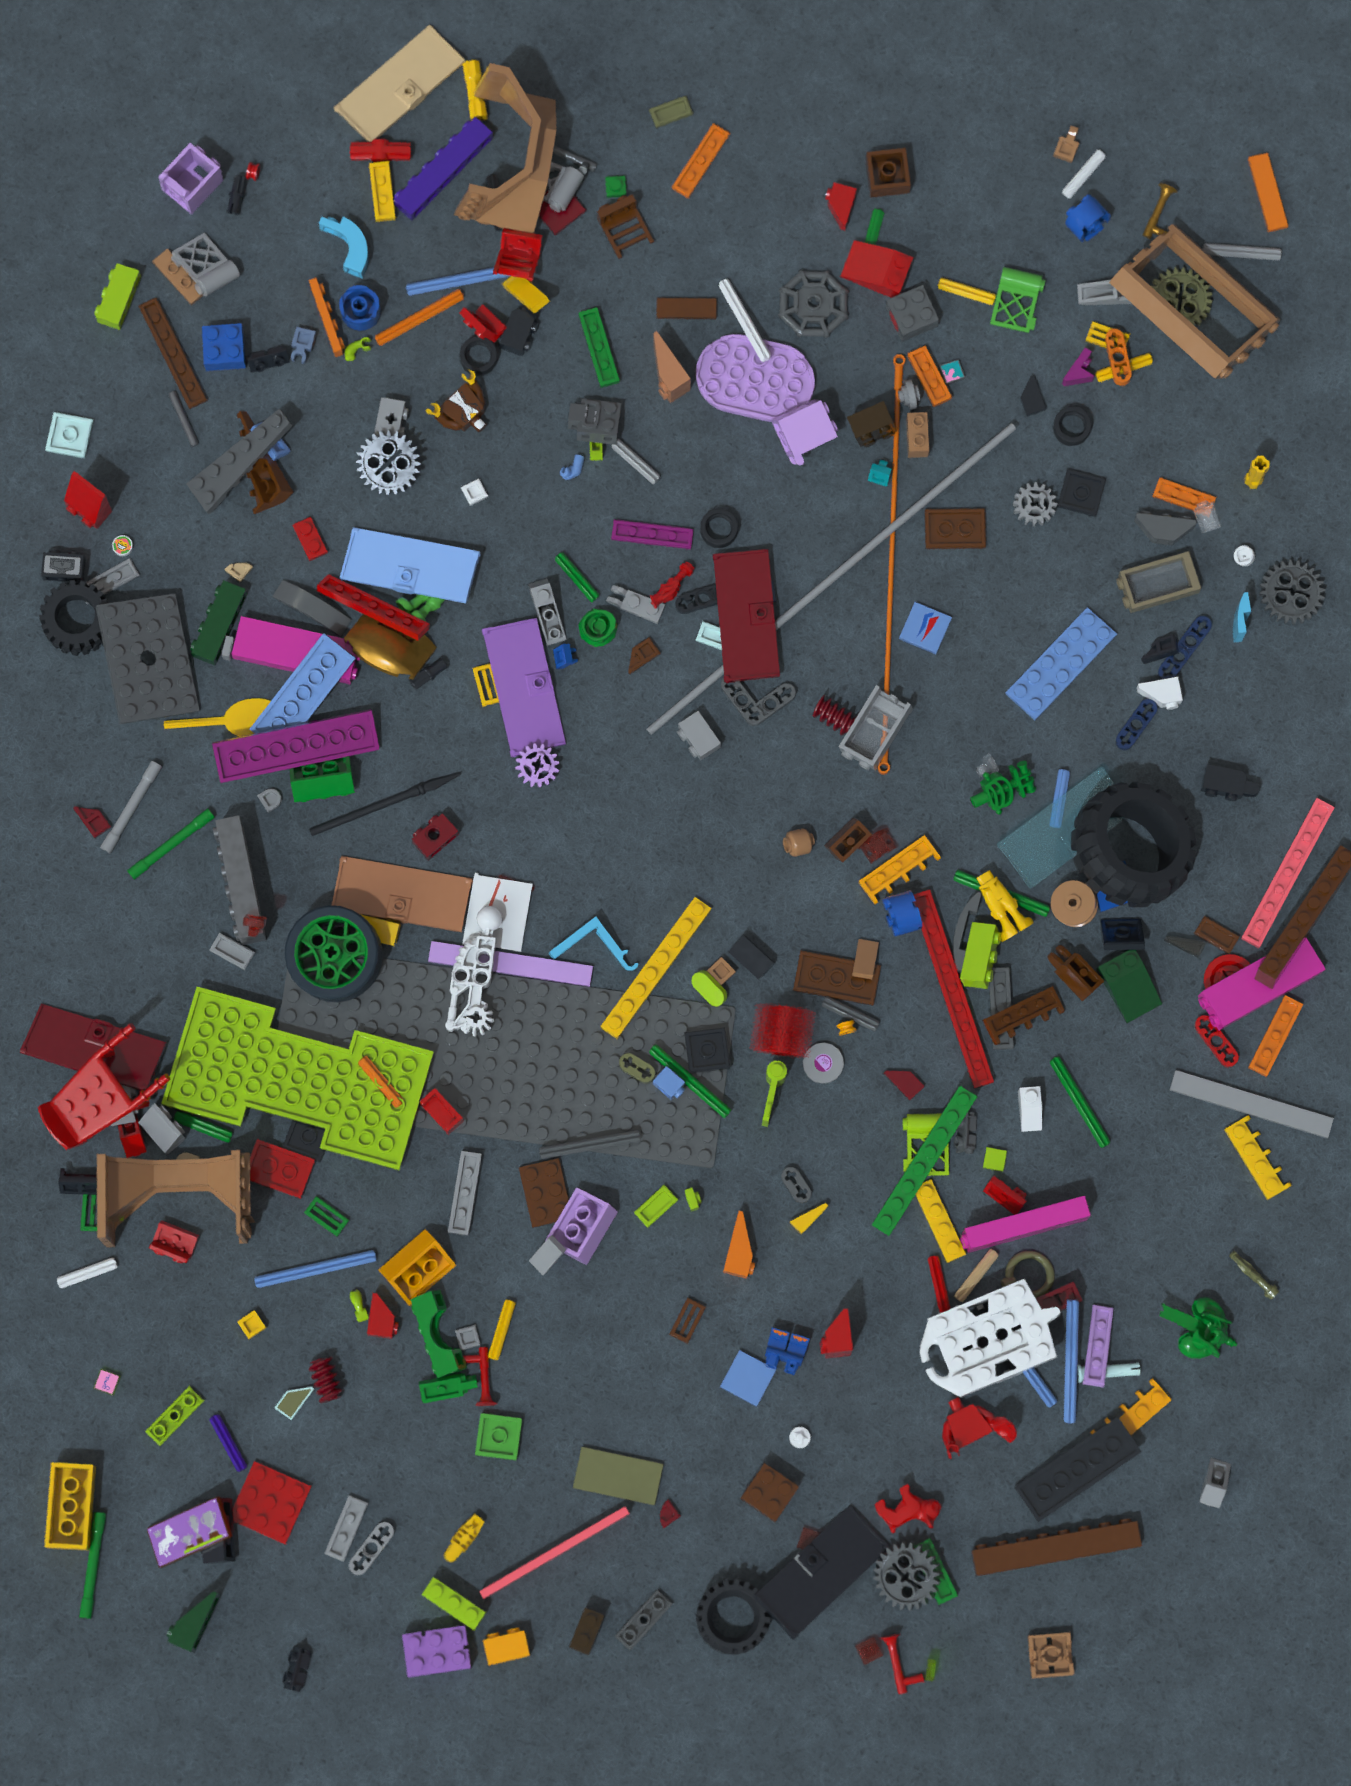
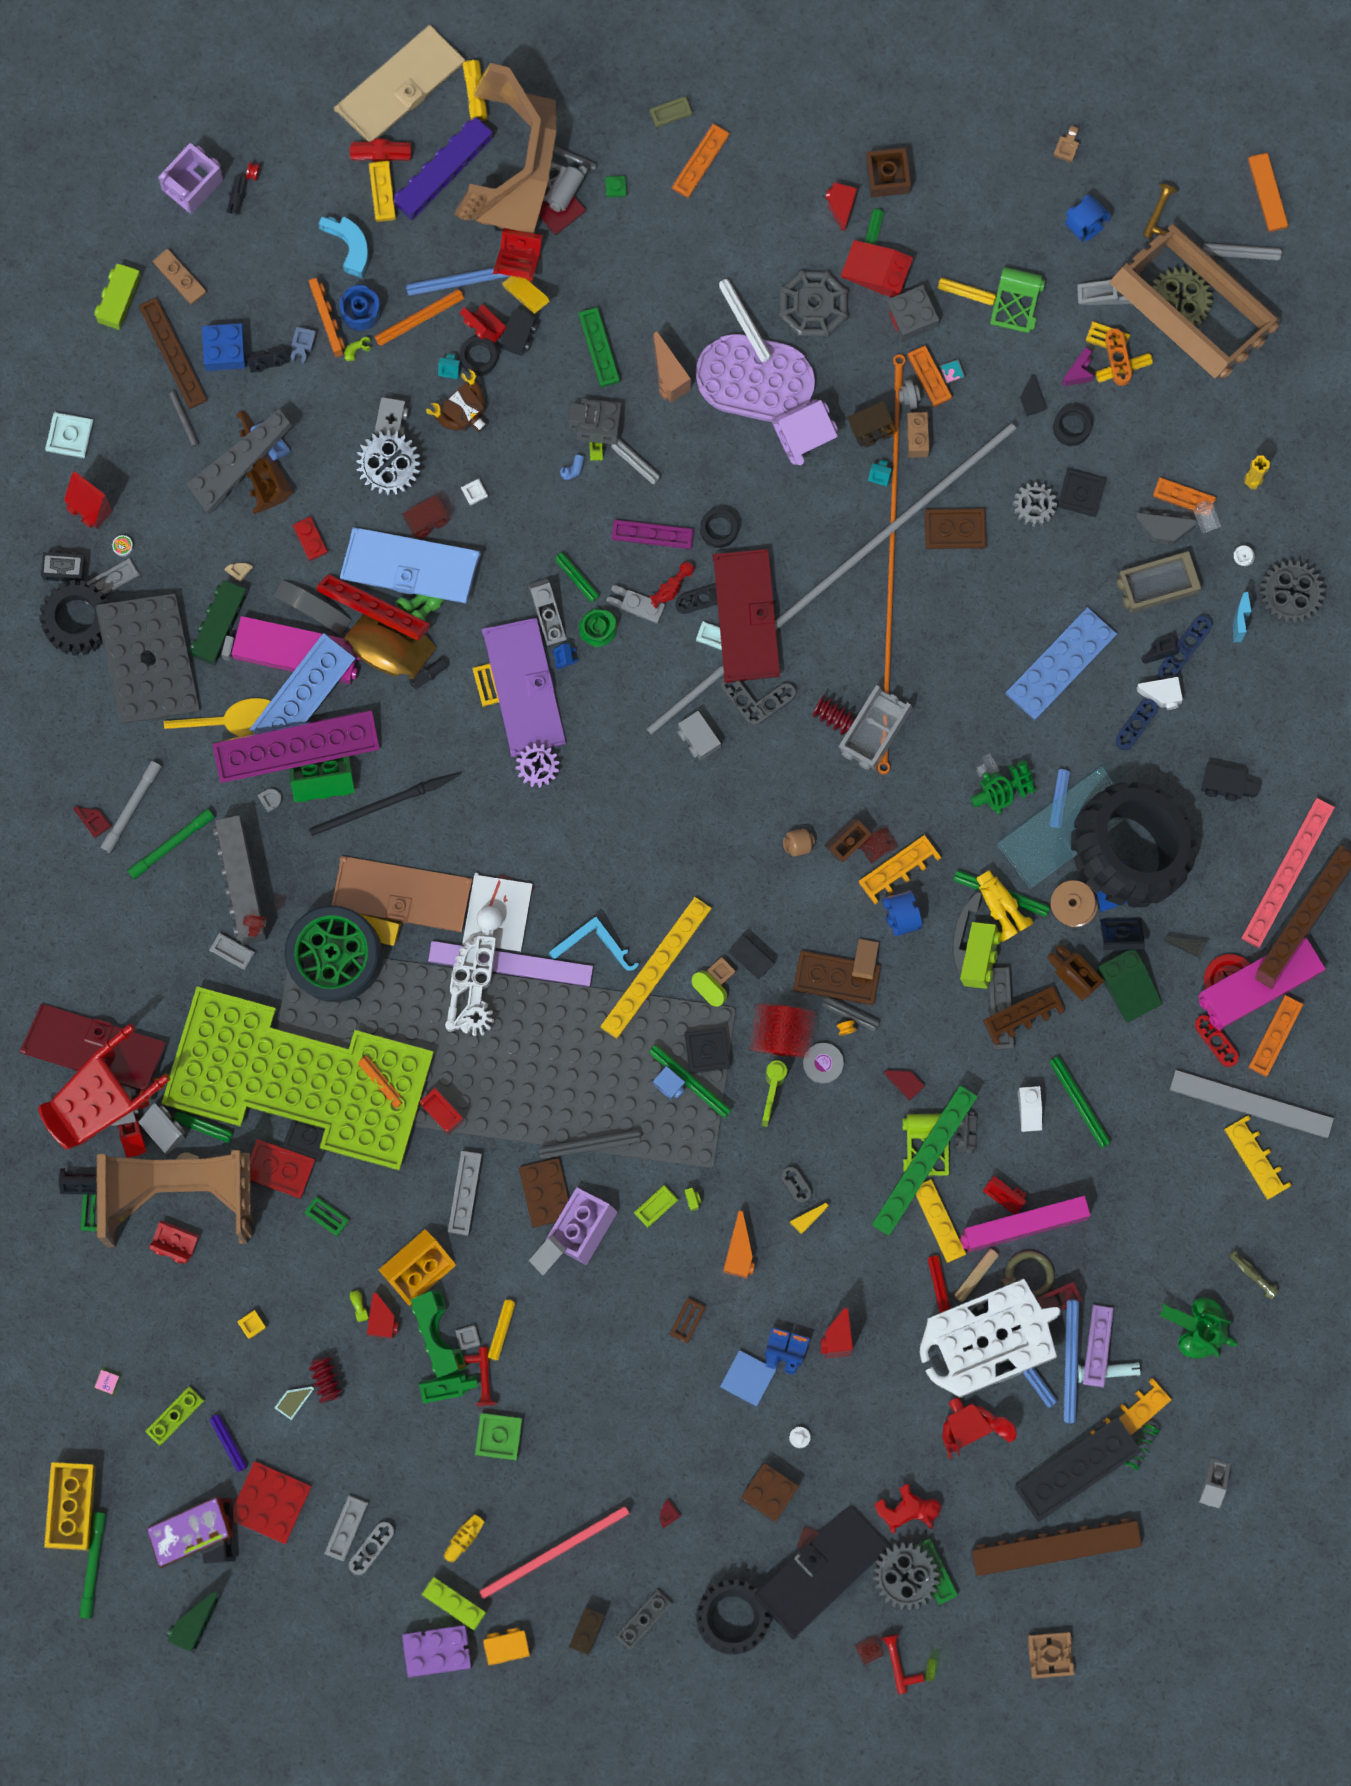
white axle [57,1258,117,1288] -> none
light grey piece [171,233,240,297] -> none
medium blue axle [254,1250,376,1288] -> none
black hinge [283,1647,311,1692] -> none
dark red brick [412,813,459,861] -> none
olive tile [573,1447,663,1506] -> none
reddish brown plate [597,194,654,259] -> none
olive beam [619,1053,655,1084] -> none
reddish brown tile [628,637,661,674] -> none
reddish brown tile [657,298,716,319] -> none
medium blue tile [899,602,952,654] -> none
red plate [914,890,994,1089] -> none
lime tile [983,1147,1007,1172] -> none
white axle [1062,150,1105,199] -> none
reddish brown tile [1194,916,1240,954] -> none
none -> clear red brick [402,495,450,539]
none -> teal tile [438,353,460,379]
none -> green piece [1125,1424,1160,1471]

